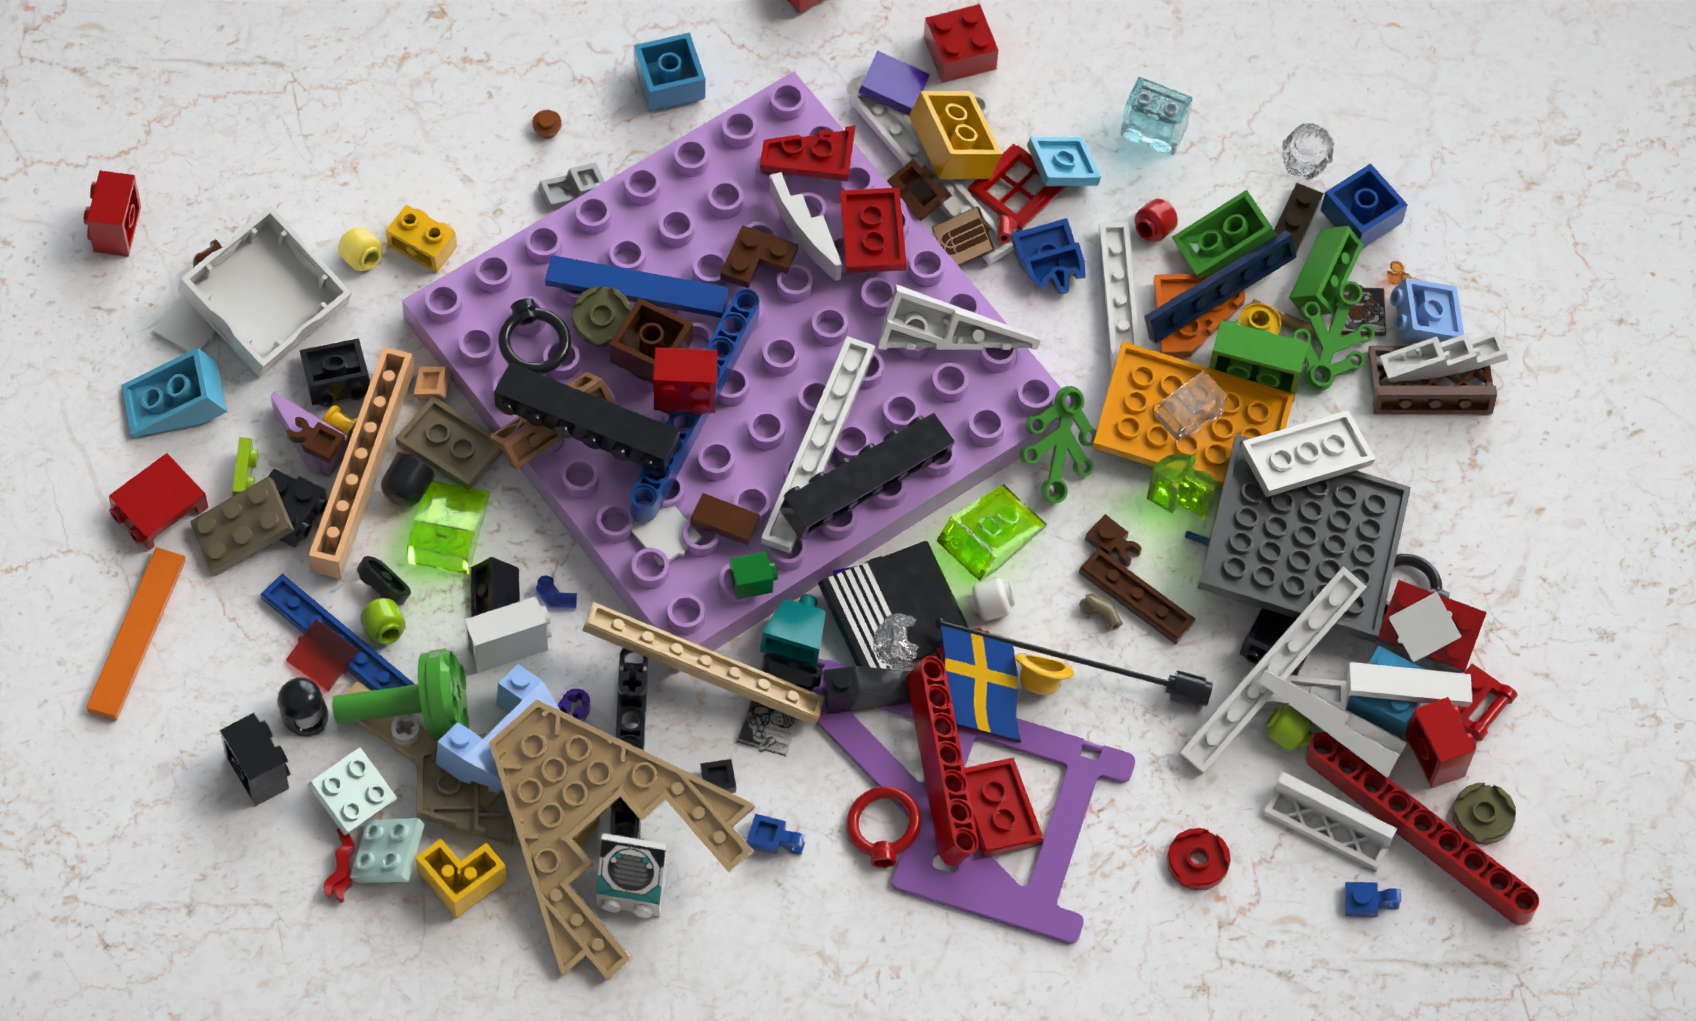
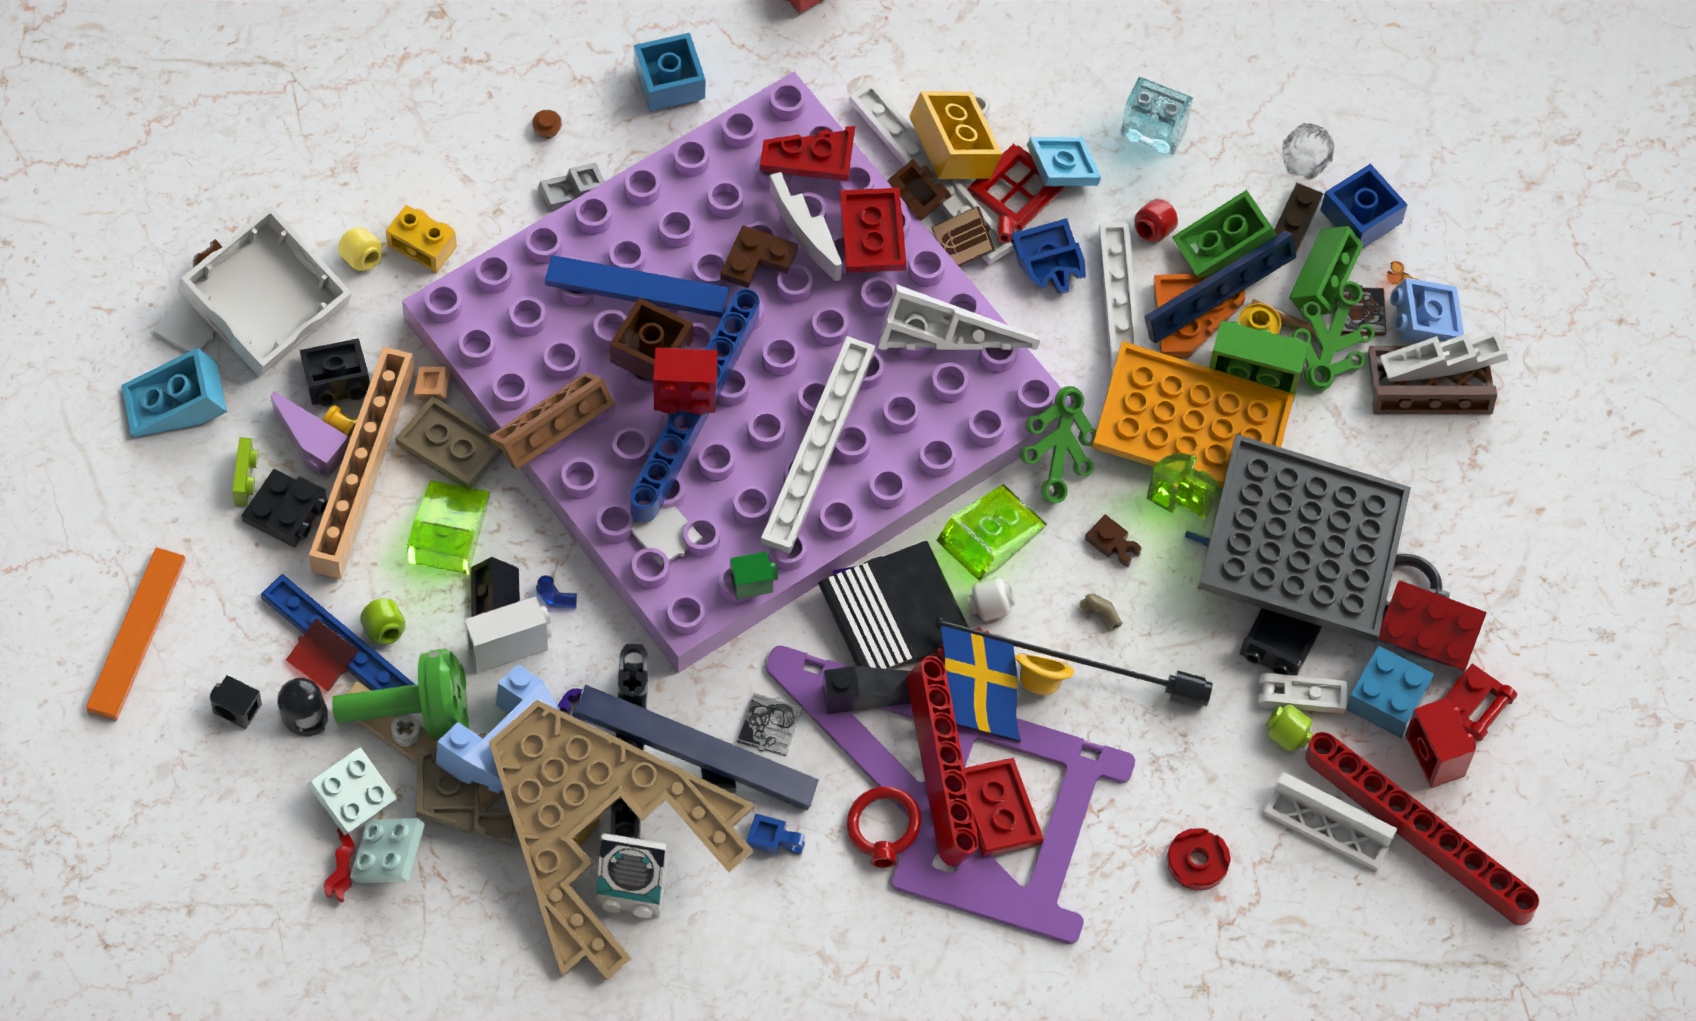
red brick [83,170,141,257] -> none
red panel [108,453,208,550] -> none
dark tan plate [190,476,295,575] -> none
black brick [220,713,291,806] -> none
reddish brown plate [286,417,345,464] -> none
black plate [357,556,411,605] -> none
black helmet [381,452,435,507] -> none
yellow brick [415,838,507,918] -> none
black brick [494,362,680,474] -> none
black piece [498,298,571,374] -> none
olive tile [572,286,632,346] -> none
tan tile [582,602,825,726] -> none
reddish brown tile [690,493,760,545] -> none
teal torso [760,594,826,667] -> none
black plate [760,653,823,690] -> none
black brick [779,413,955,539] -> none
tile [858,50,930,116] -> none
clear hair [873,613,919,670] -> none
red brick [924,4,999,83] -> none
reddish brown tile [1079,548,1196,644] -> none
clear brick [1154,370,1228,442] -> none
white plate [1179,566,1367,774] -> none
white plate [1240,410,1375,497] -> none
white wedge [1259,670,1409,778] -> none
blue plate [1344,882,1401,917] -> none
white tile [1347,662,1472,707] -> none
white piece [1388,592,1461,663] -> none
olive tile [1452,783,1516,844] -> none
none -> black brick [210,675,262,729]
none -> dark blue tile [573,685,819,810]

